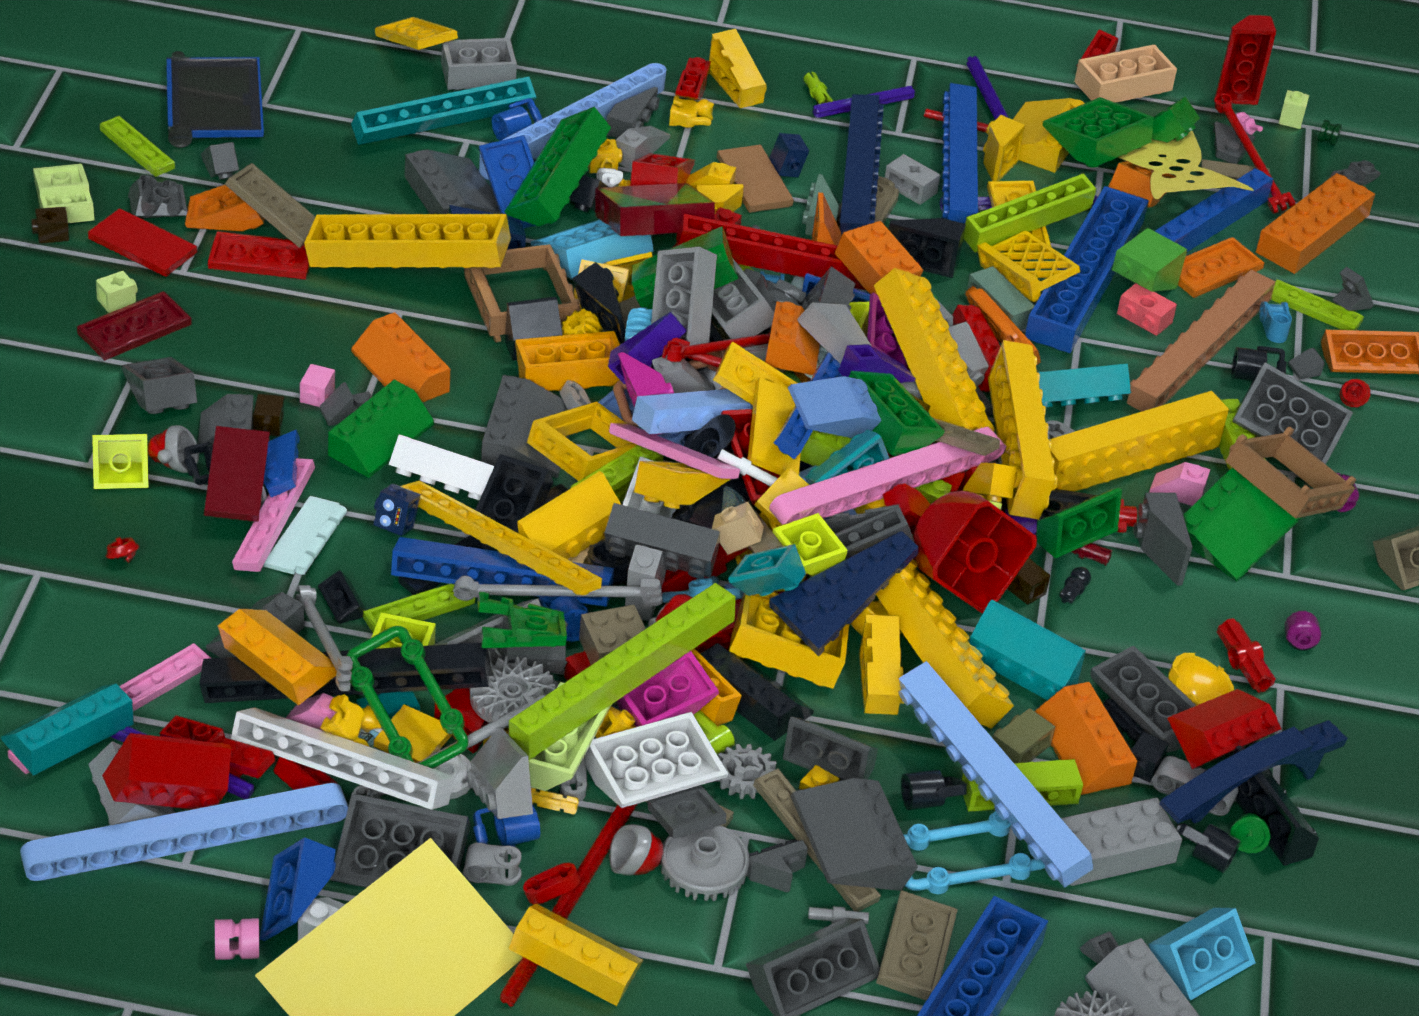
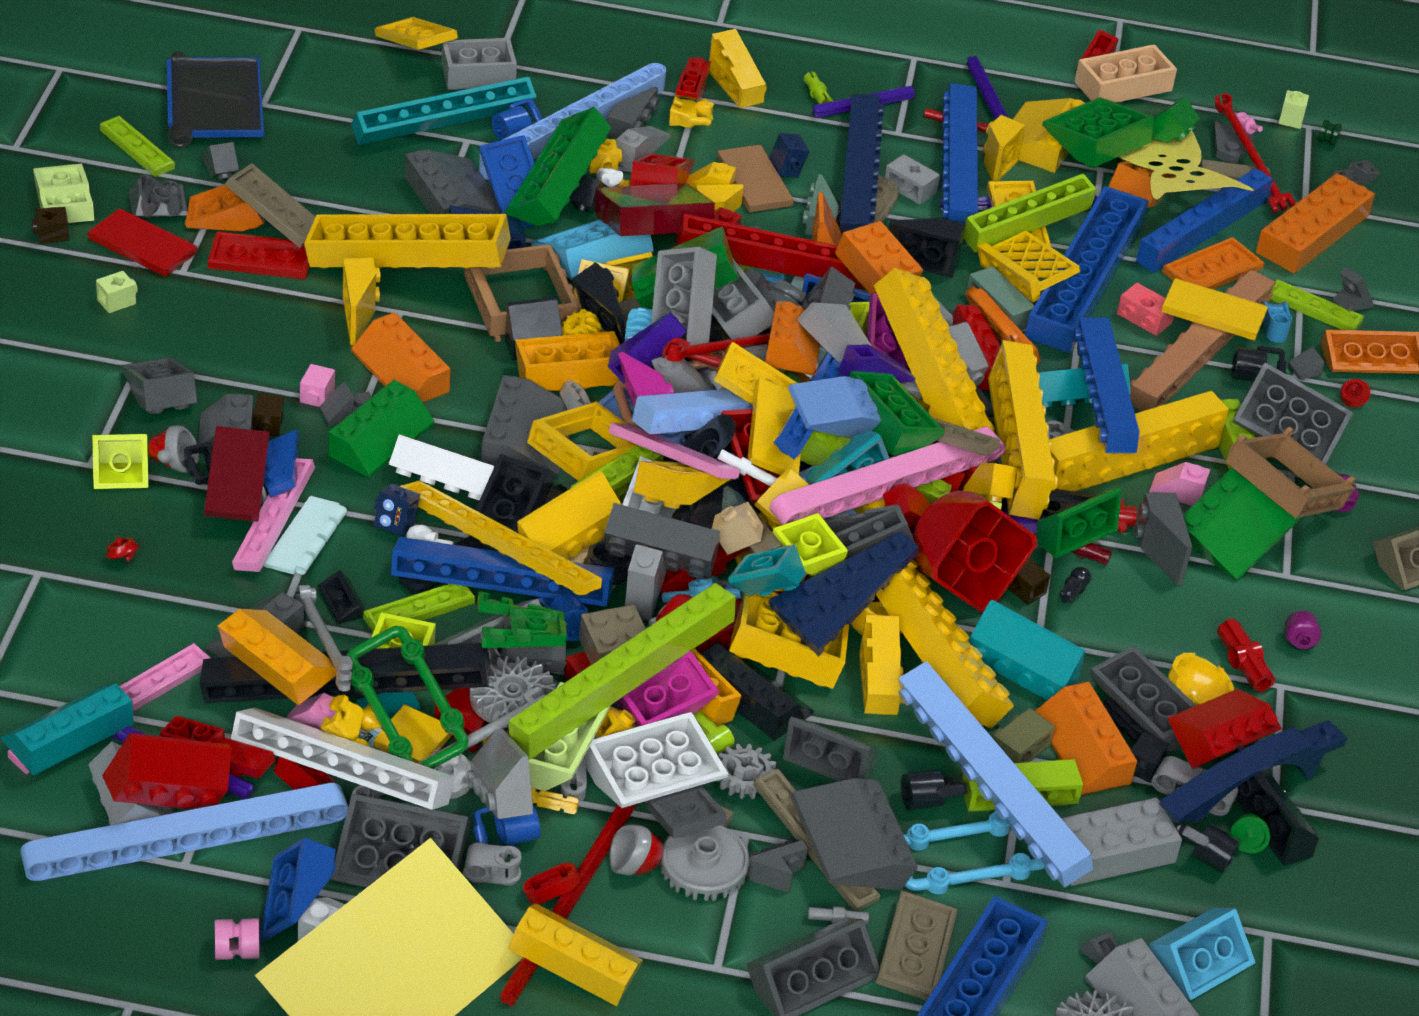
dark red tile [77,291,192,361] -> none
light grey hinge [453,576,663,606] -> none
yellow plate [799,765,840,790] -> none
bright green slope [1112,228,1187,292] -> none
red slope [1214,15,1276,105] -> none
none -> yellow slope [343,257,380,345]
none -> white piece [406,525,454,545]
none -> blue brick [1074,318,1140,453]
none -> yellow tile [1161,278,1268,340]

